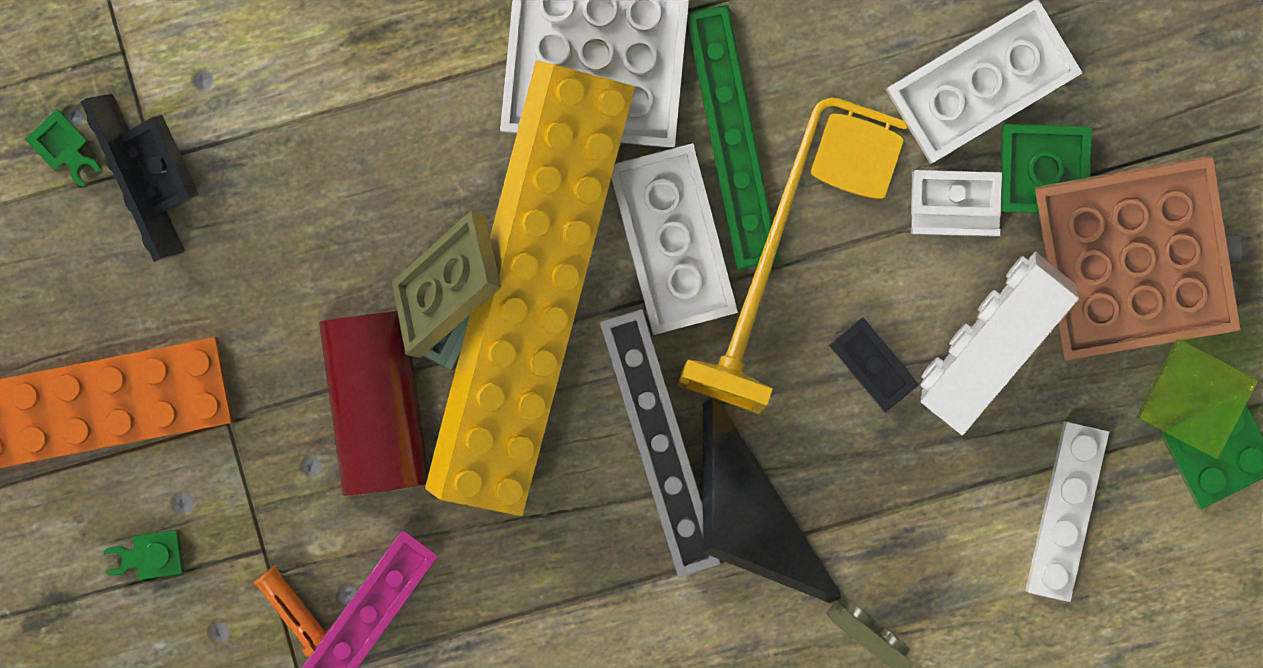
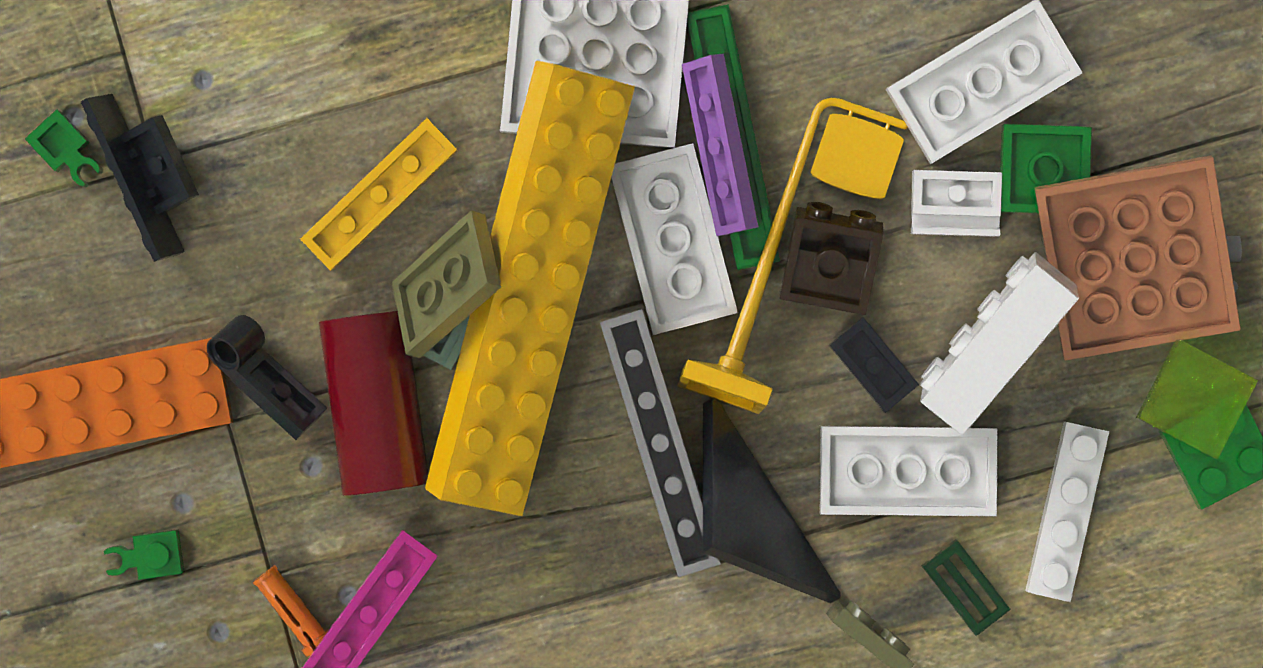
none -> black plate [207,315,327,440]
none -> yellow plate [300,118,458,271]
none -> medium lavender plate [682,54,758,236]
none -> dark brown plate [780,202,884,315]
none -> white plate [820,426,997,516]
none -> dark green tile [921,539,1011,636]

